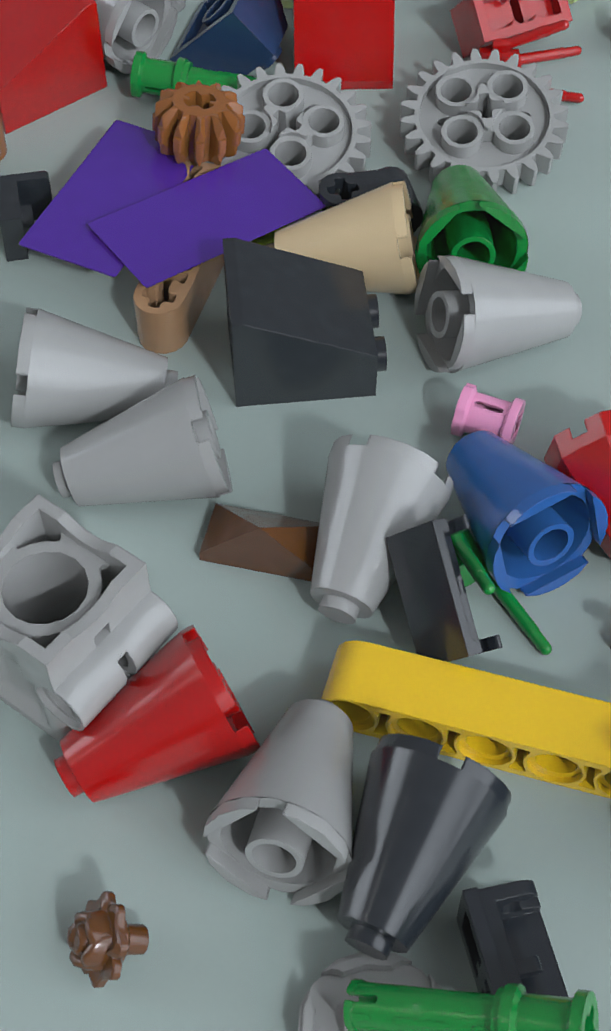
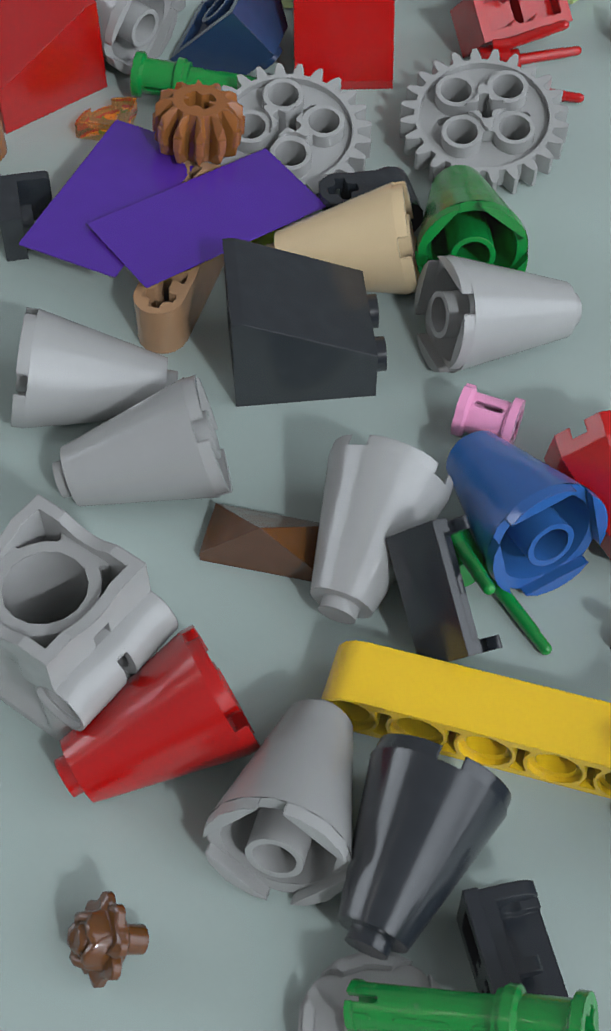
none -> clear orange tile [75,97,138,141]

